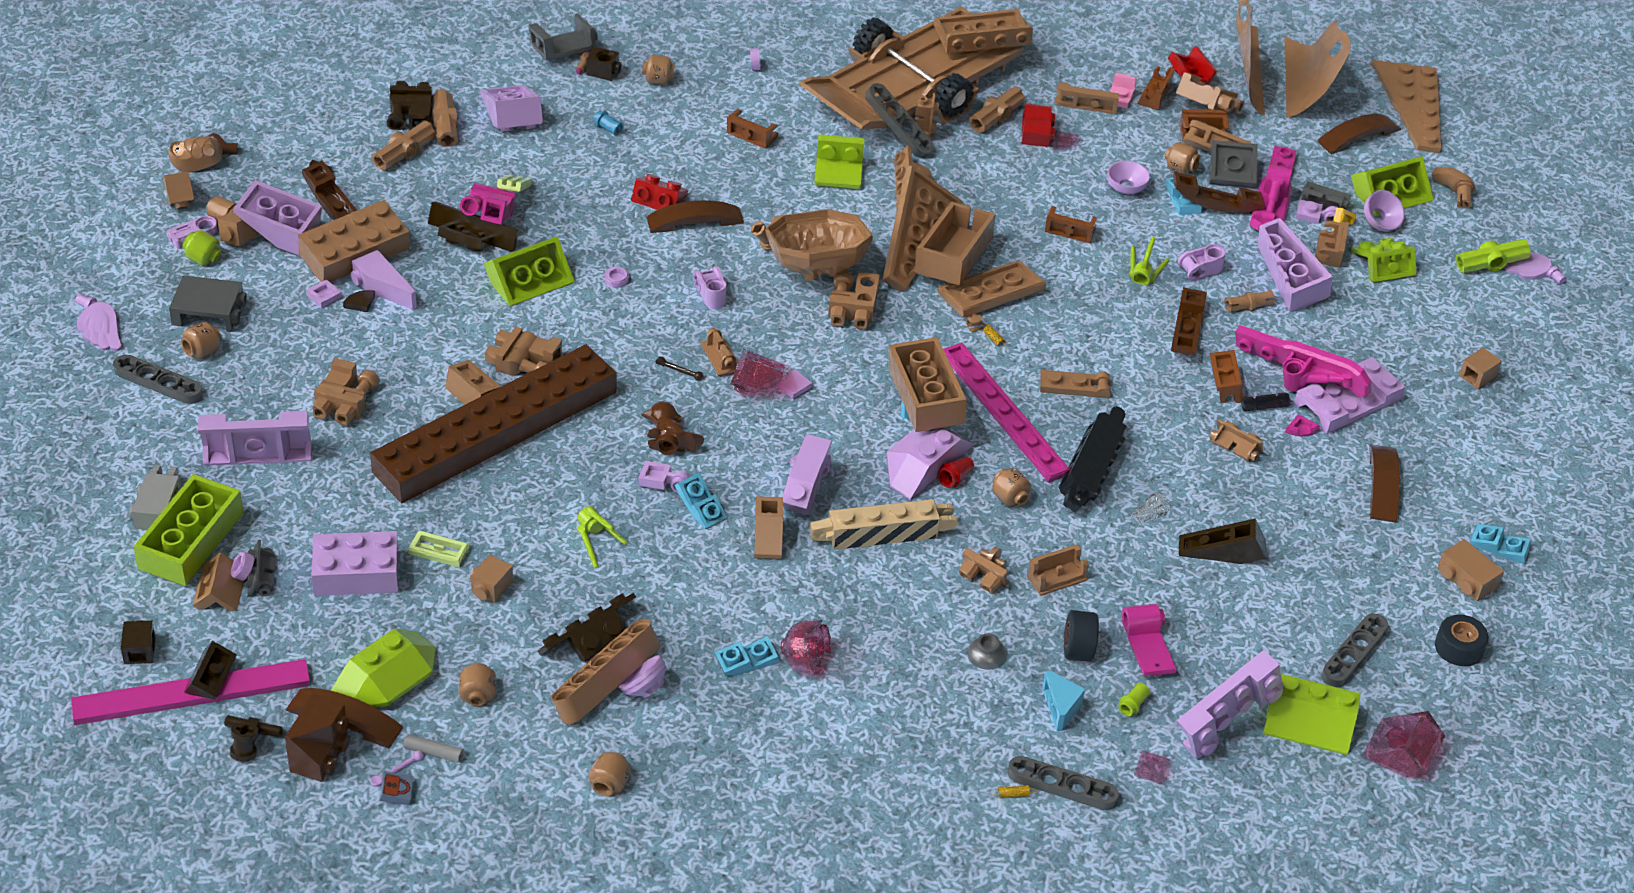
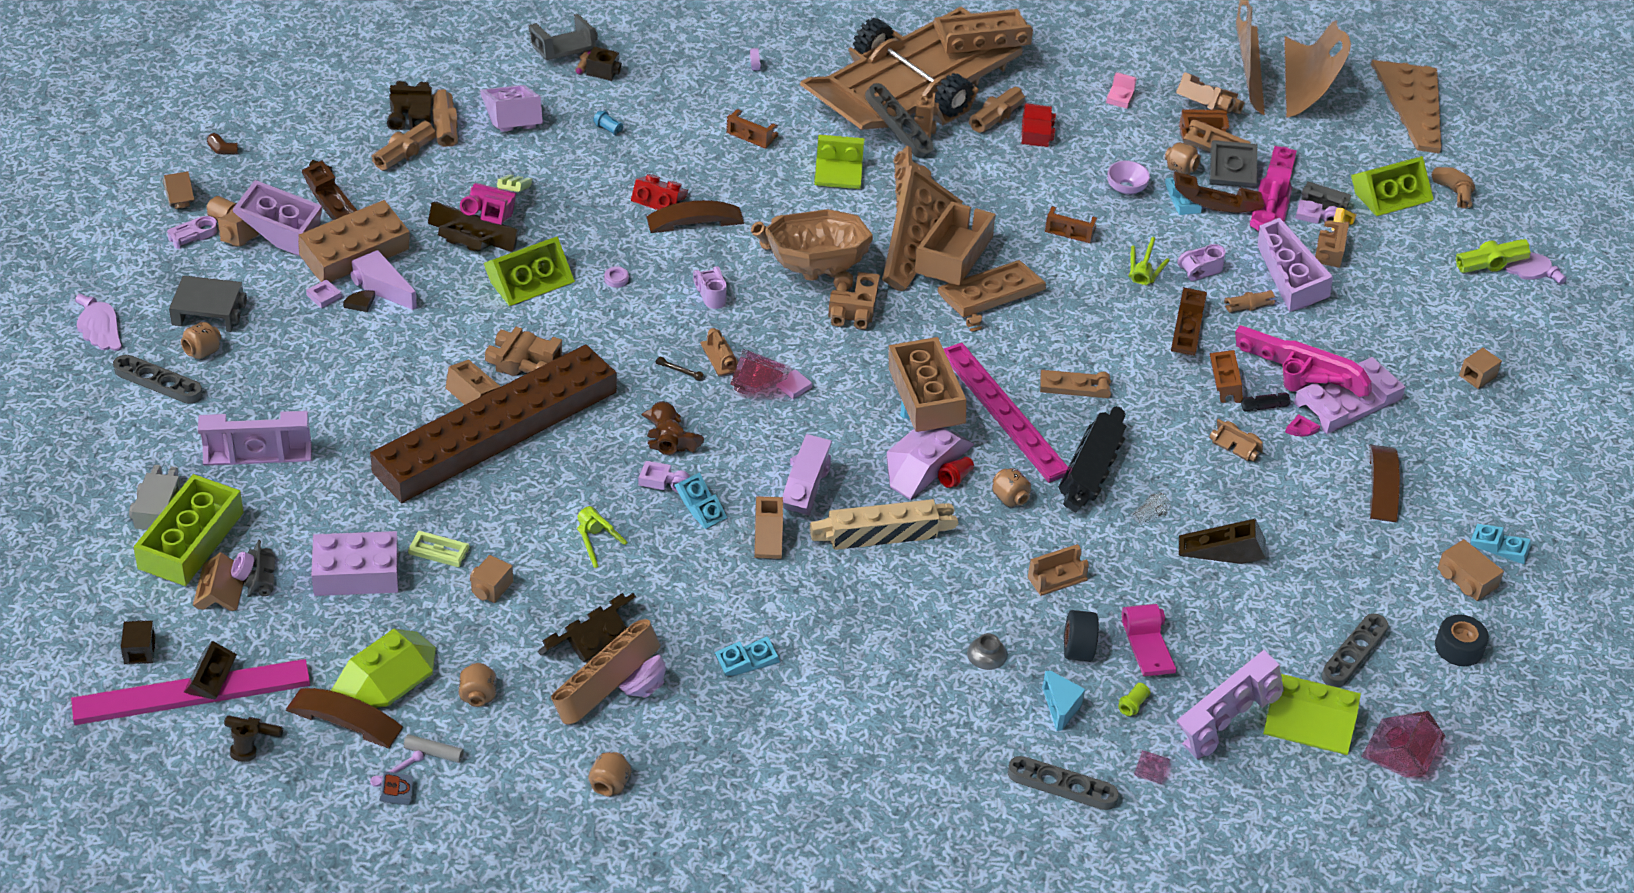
medium nougat piece [168,136,222,173] -> none
lime head [182,230,221,266] -> none
reddish brown slope [285,694,350,782] -> none
medium nougat hips [312,358,380,426] -> none
medium nougat head [642,54,675,85] -> none
clear pink cylinder [781,619,831,676] -> none
medium nougat hips [959,547,1009,594] -> none
yellow piece [982,322,1006,347] -> none
yellow piece [989,785,1038,798] -> none
clear pink tile [1052,131,1079,150] -> none
medium nougat plate [1055,82,1119,115] -> none
dark orange hinge [1137,66,1175,110] -> none
red bracket [1167,46,1217,85] -> none
reddish brown slope [1317,114,1401,154] -> none
lime bracket [1351,238,1416,282] -> none
lavender piece [1364,190,1404,232] -> none

